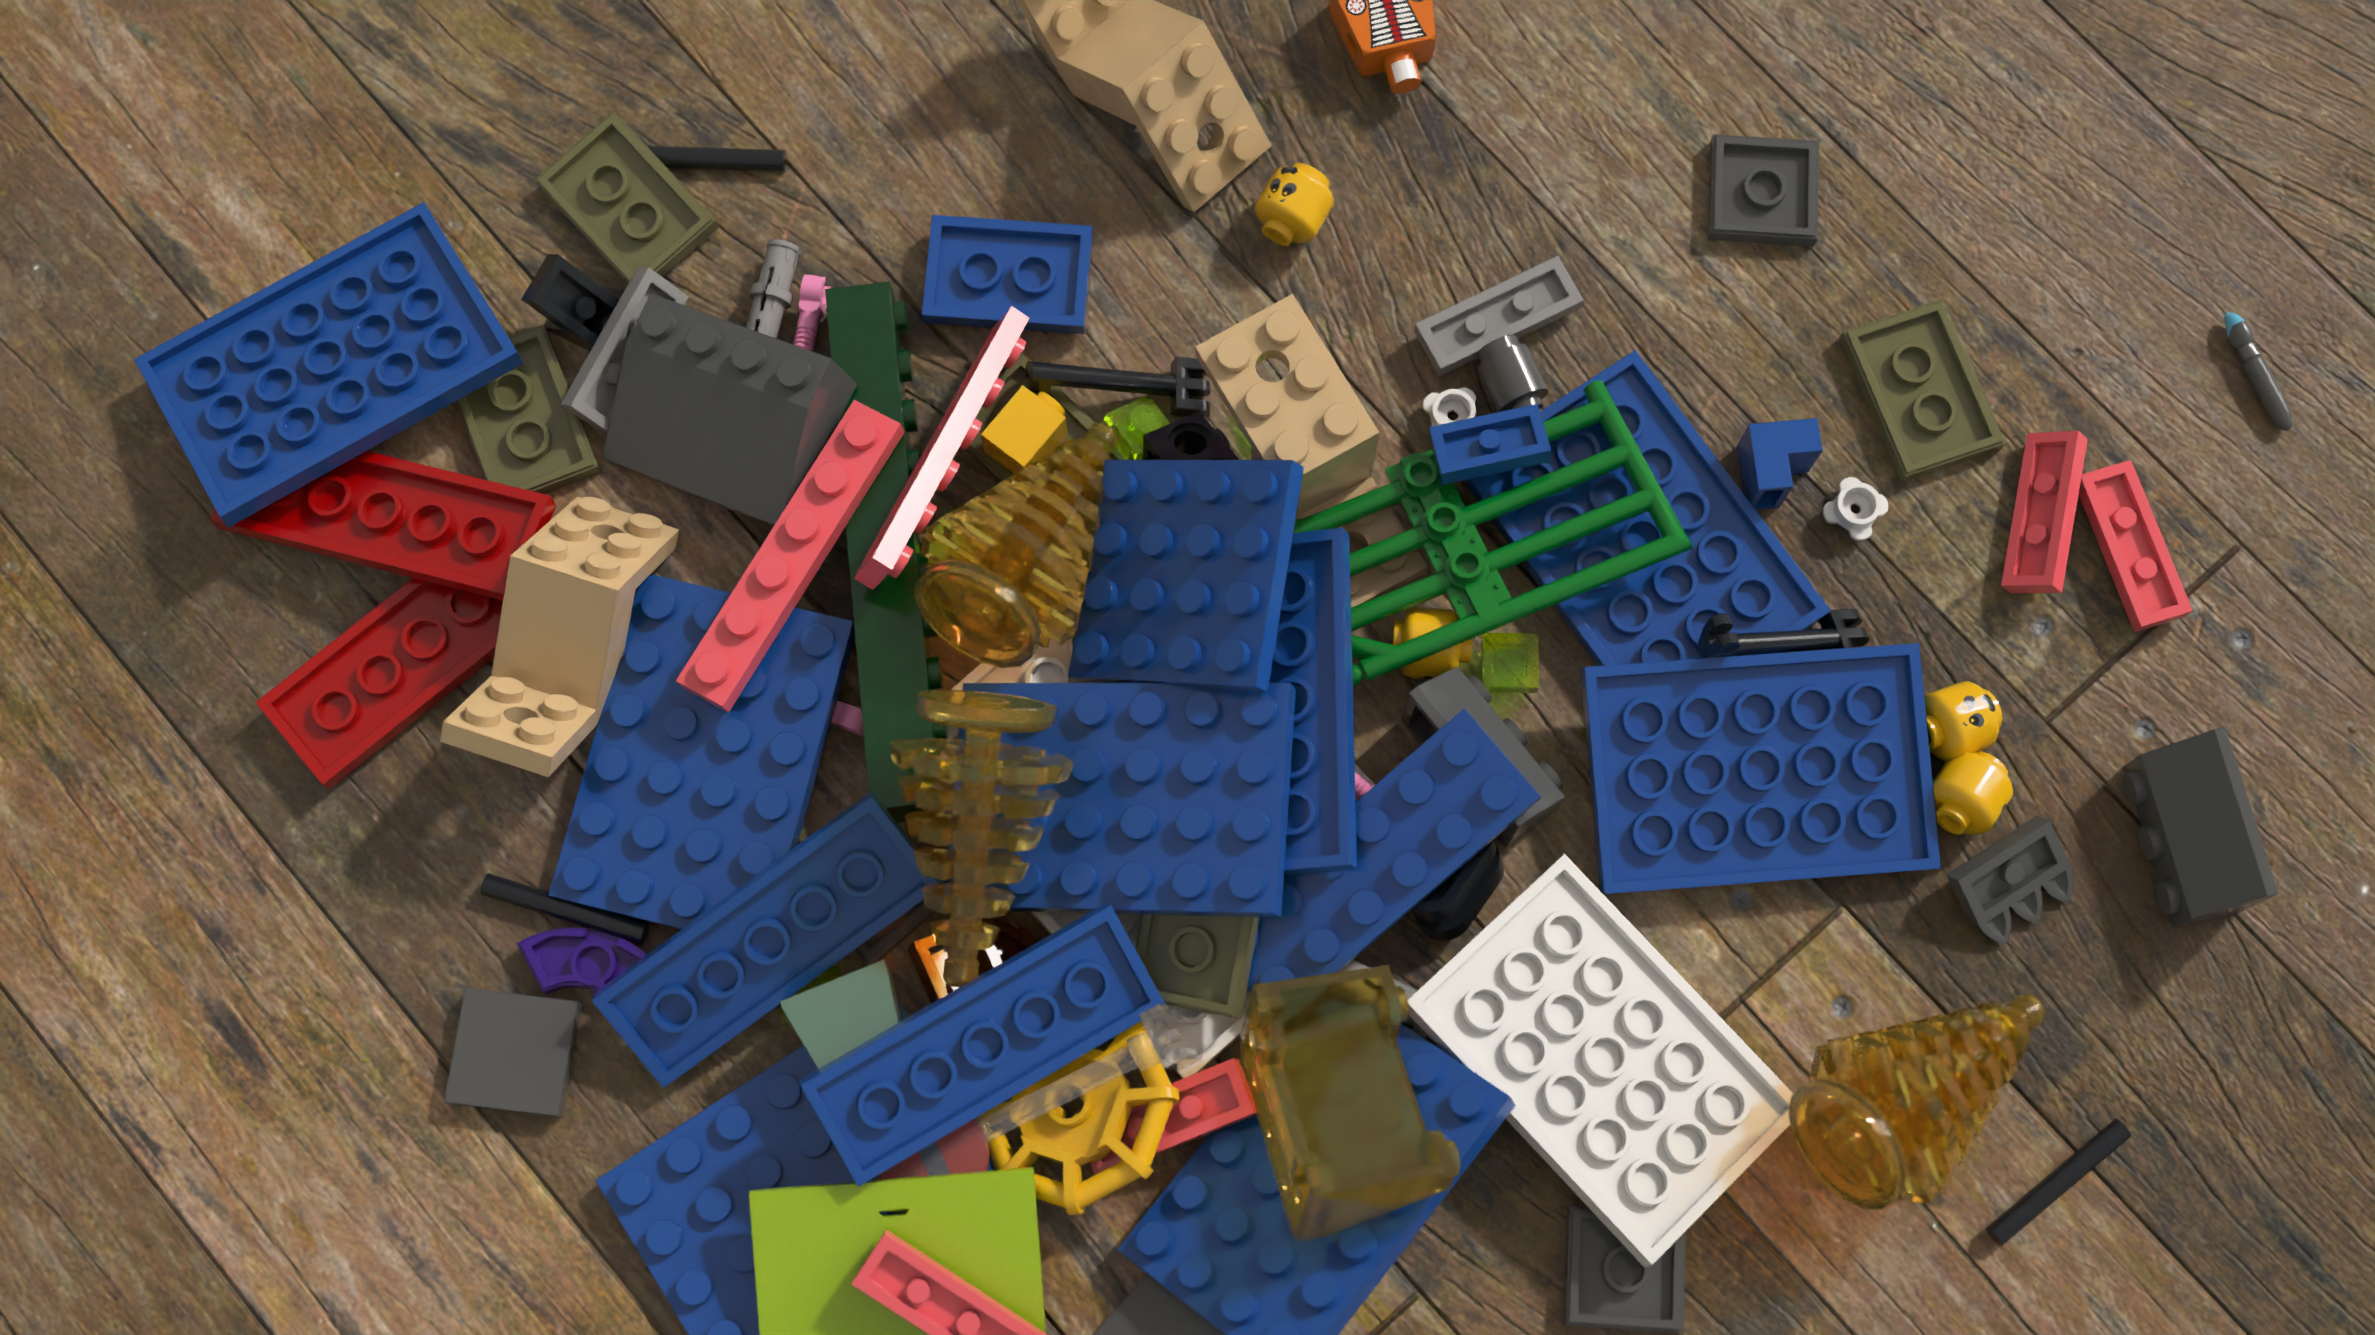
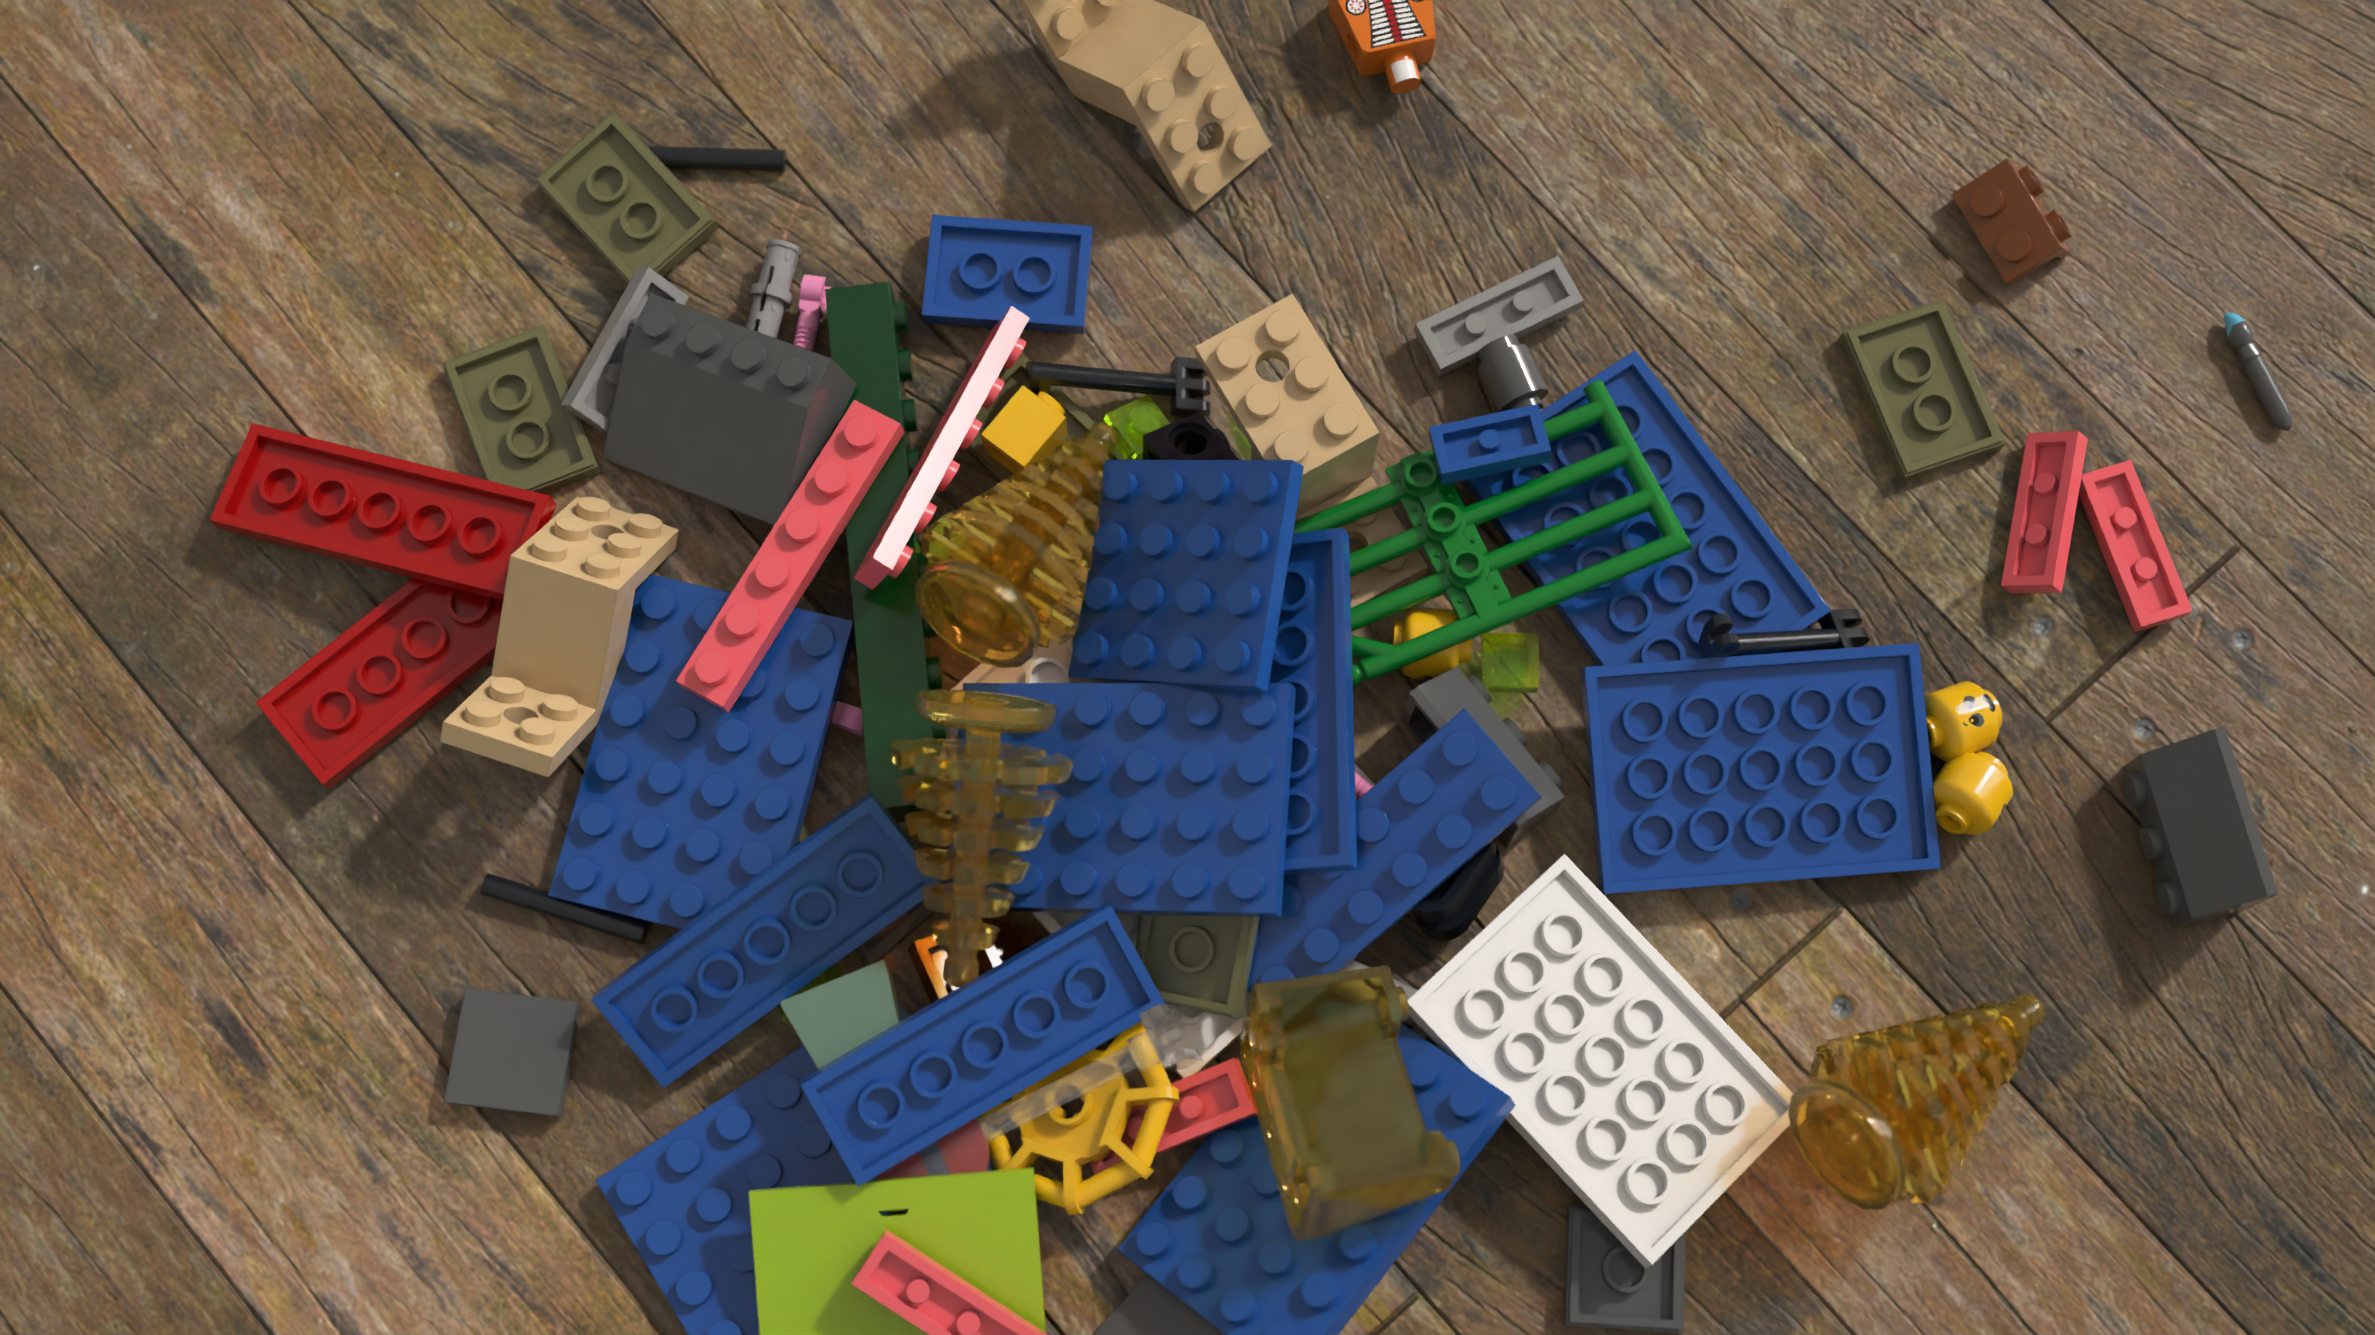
blue plate [134,202,524,528] -> none
dark purple tile [517,928,647,995] -> none
black slope [521,254,619,351] -> none
yellow head [1254,163,1334,246] -> none
white plate [1423,387,1476,426] -> none
dark grey tile [1708,134,1819,247] -> none
blue piece [1736,418,1823,510] -> none
white plate [1822,477,1888,541] -> none
dark grey plate [1946,815,2074,944] -> none
black bar [1986,1119,2131,1246] -> none
none -> dark orange bracket [1951,158,2072,286]

